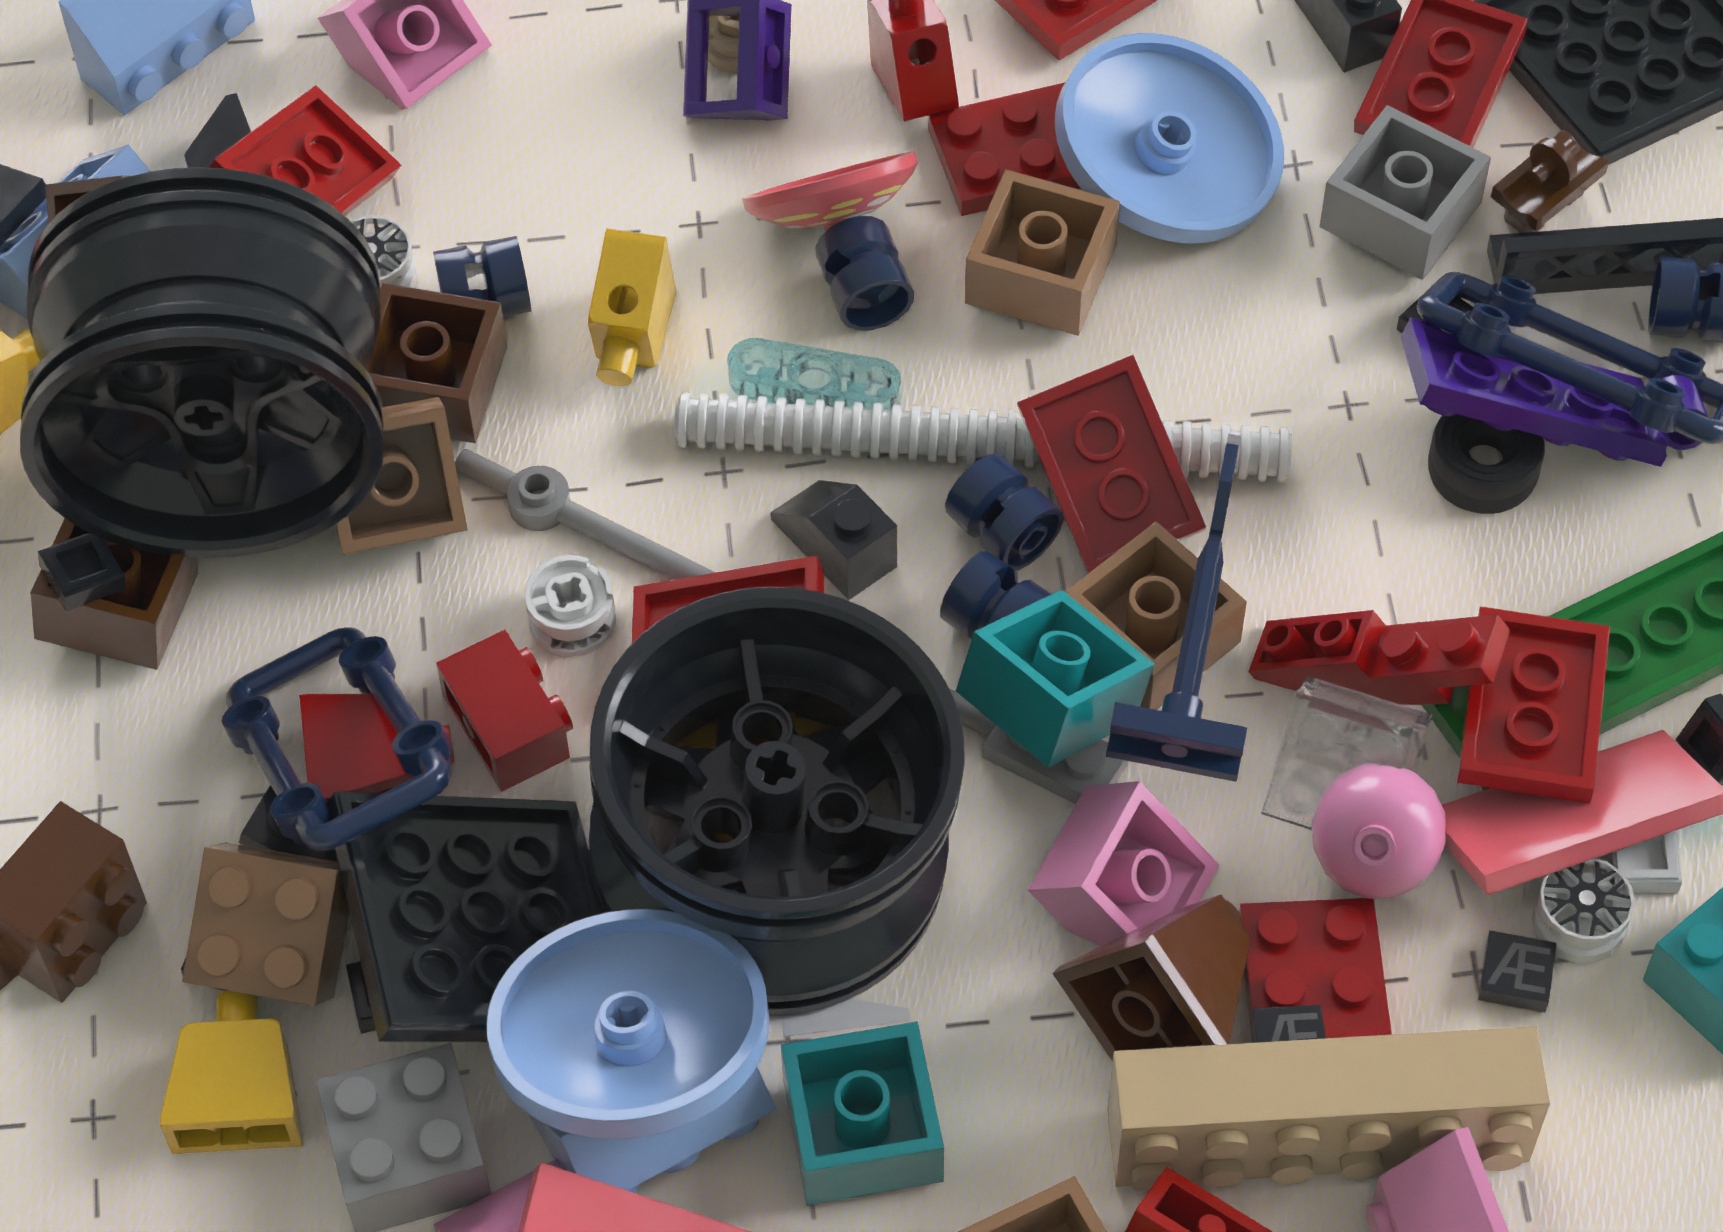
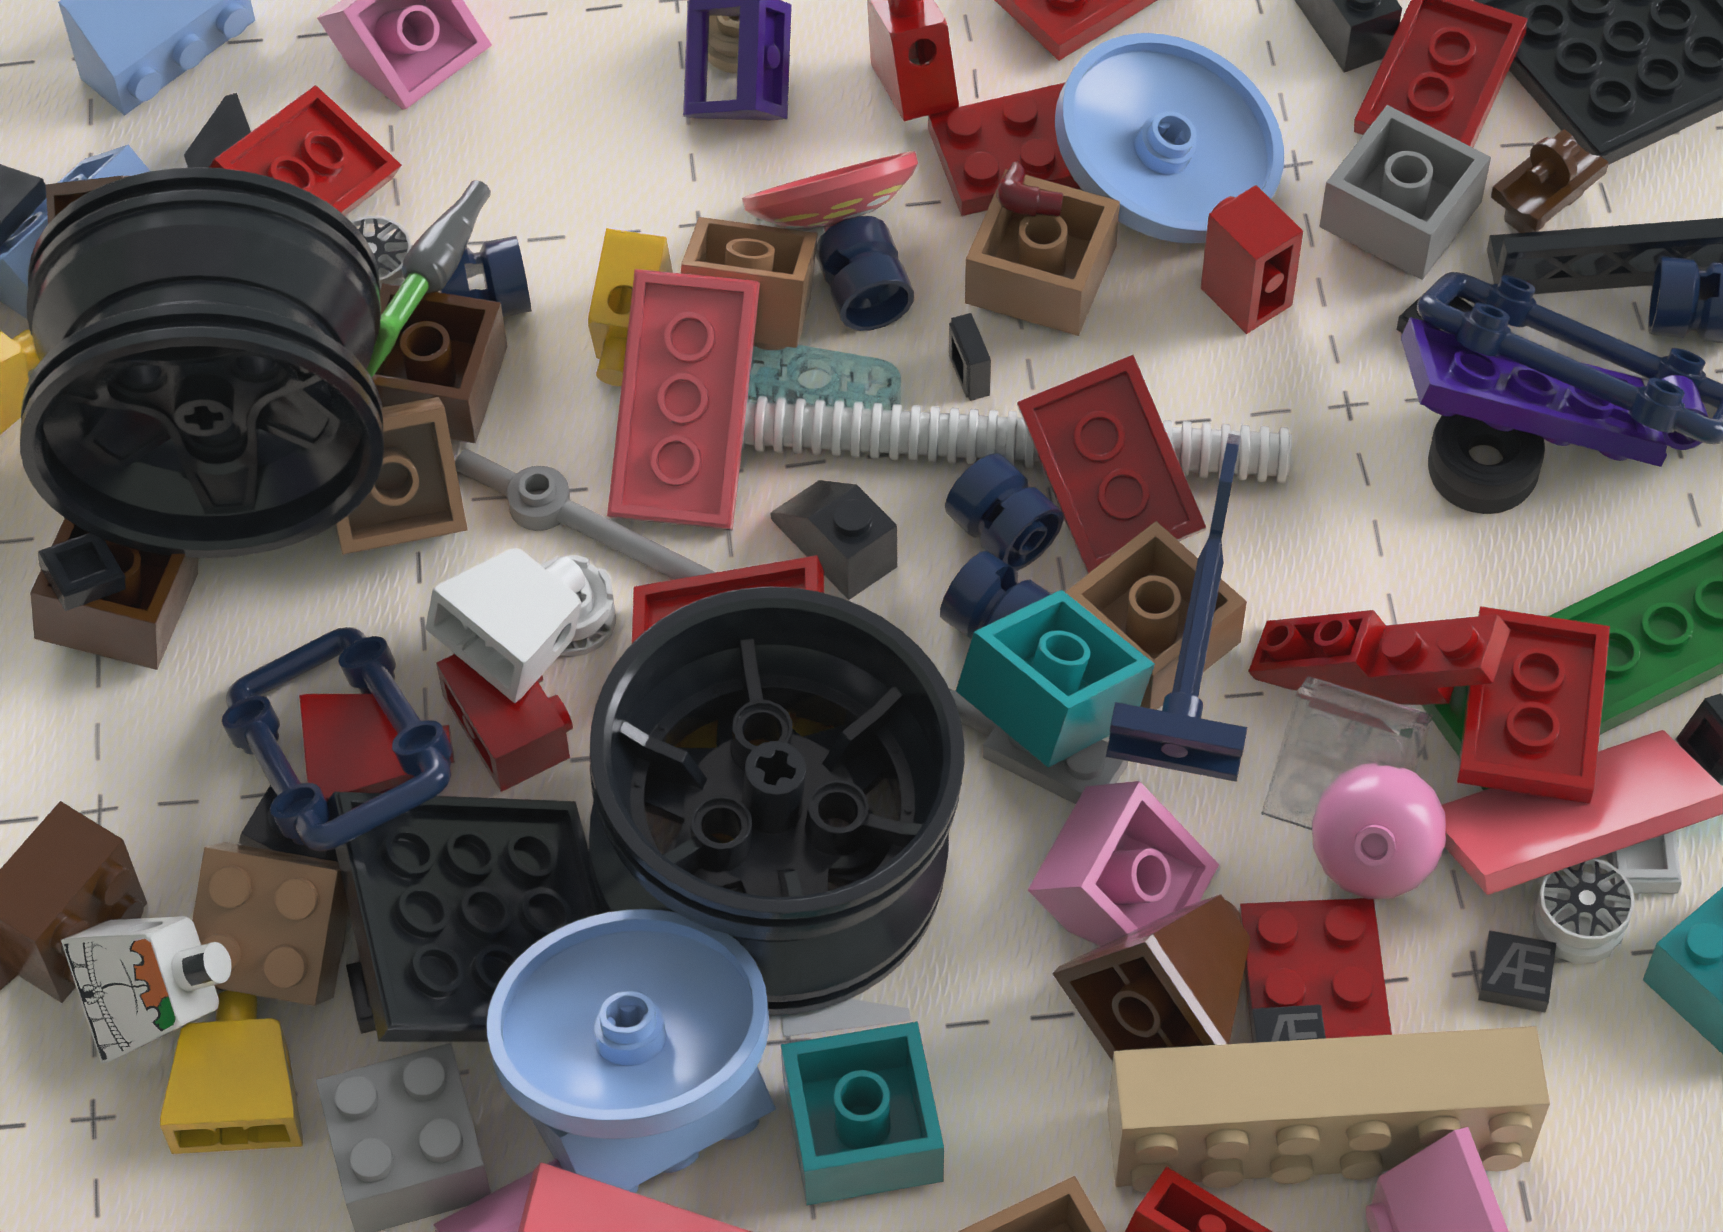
none -> white torso [61,916,232,1064]
none -> dark grey piece [366,180,491,377]
none -> white torso [425,548,585,703]
none -> coral tile [607,269,760,530]
none -> medium nougat brick [680,217,818,350]
none -> black tile [949,313,991,401]
none -> dark red animal [996,161,1063,217]
none -> red brick [1201,185,1303,334]

